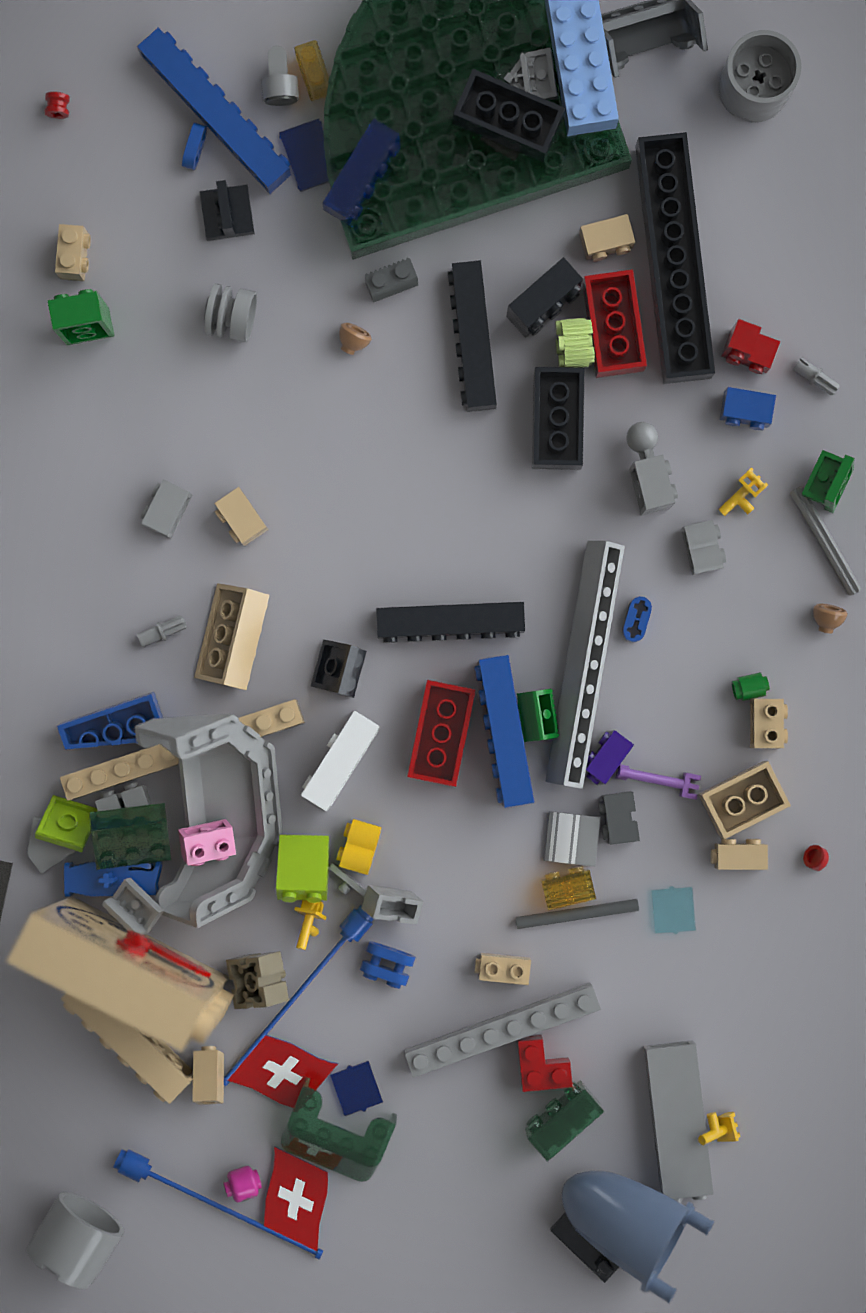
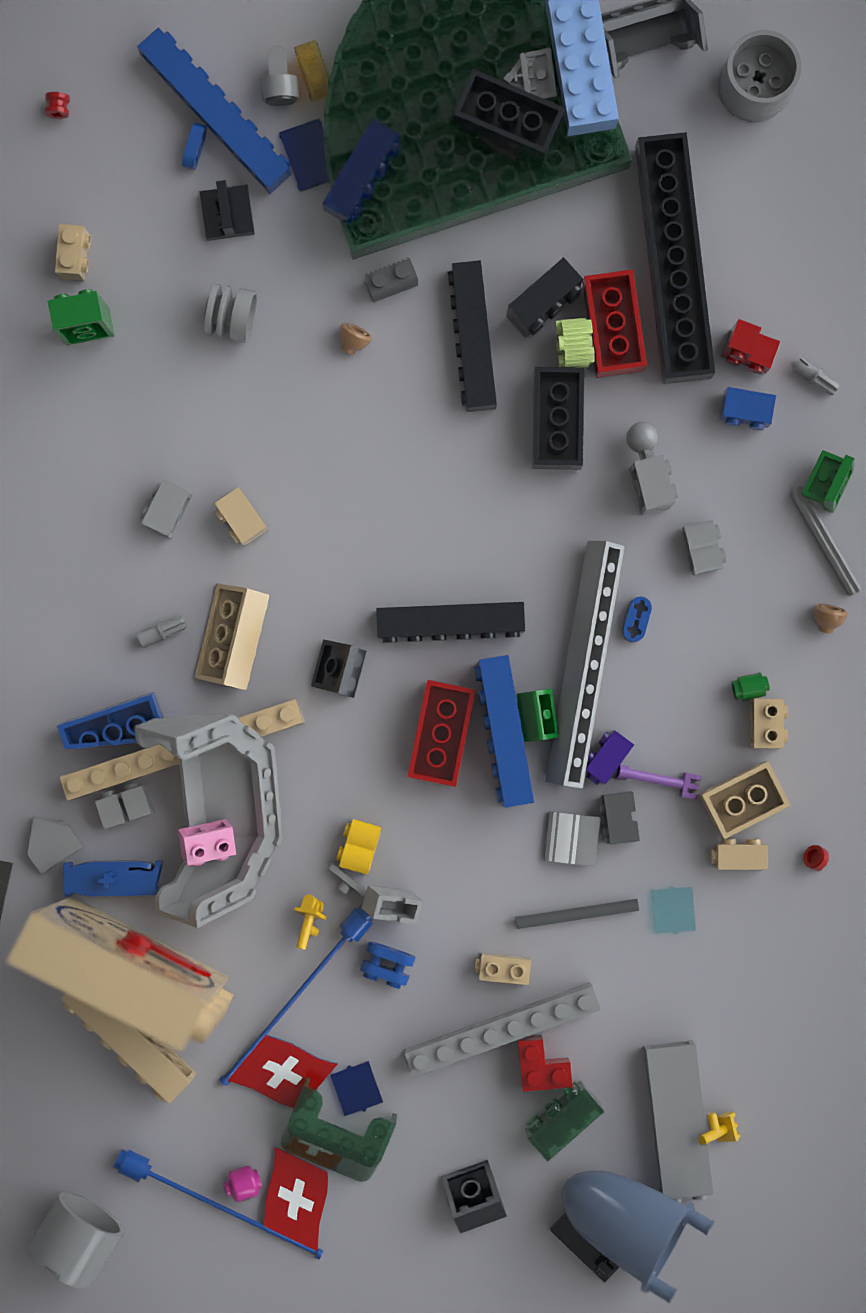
lime tile [35,795,99,852] -> none
clear green brick [90,803,171,870] -> none
light grey bracket [102,877,164,935] -> none
tan brick [193,1046,224,1105] -> none
dark tan brick [226,951,289,1009] -> none
lime brick [276,835,330,903] -> none
white brick [301,710,381,811] -> none
clear yellow brick [540,866,596,910] -> none
tan brick [579,214,635,262] -> none
yellow arm [718,467,768,516] -> none
none -> black slope [441,1160,507,1234]

